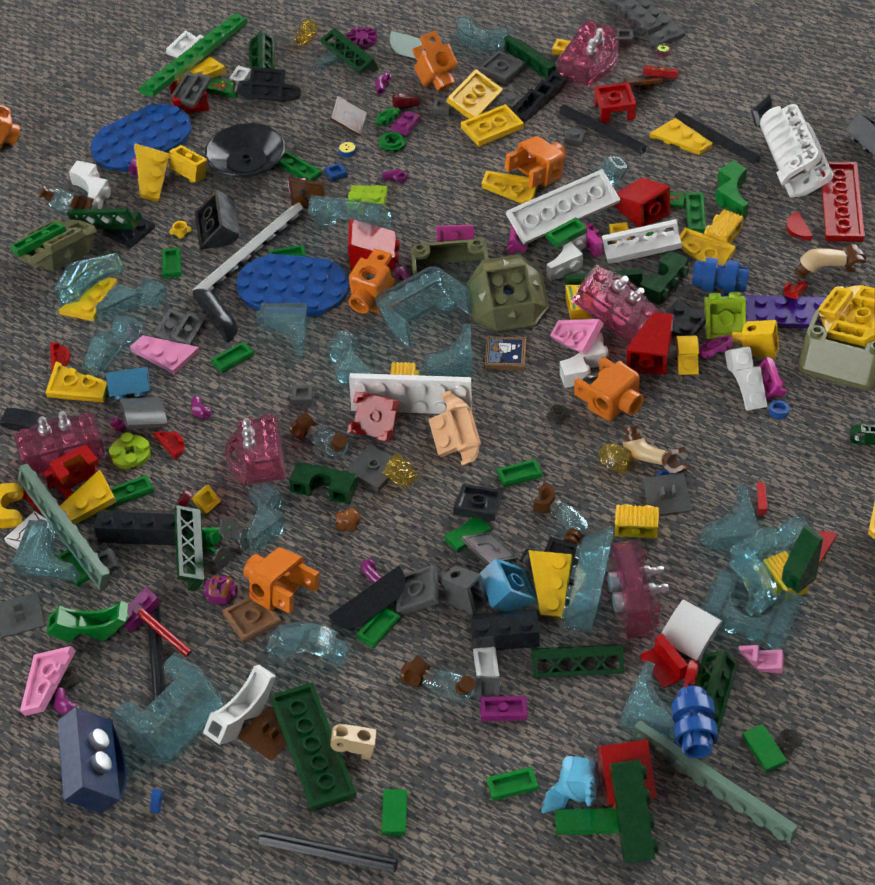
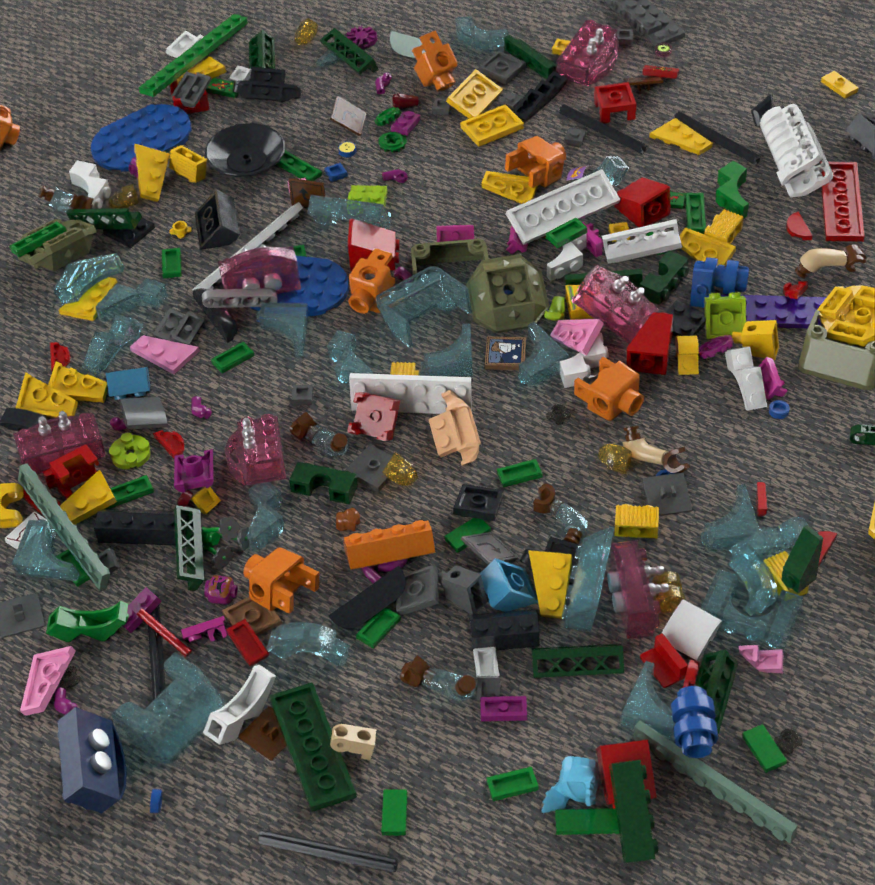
none -> yellow wing [16,372,78,421]
none -> clear yellow rock [108,184,139,209]
none -> magenta piece [174,449,214,492]
none -> dark pink plate [181,616,227,642]
none -> light grey beam [202,288,277,308]
none -> clear pink piece [217,245,301,299]
none -> red tile [226,618,269,667]
none -> orange slope [344,520,435,570]
none -> magenta arm [378,558,408,572]
none -> clear light blue arch [518,322,569,389]
none -> lime hair [544,296,566,321]
none -> medium lavender sticker [566,165,590,181]
none -> clear yellow wheel [652,571,686,613]
none -> blue plate [690,268,713,307]
none -> yellow plate [821,71,858,99]

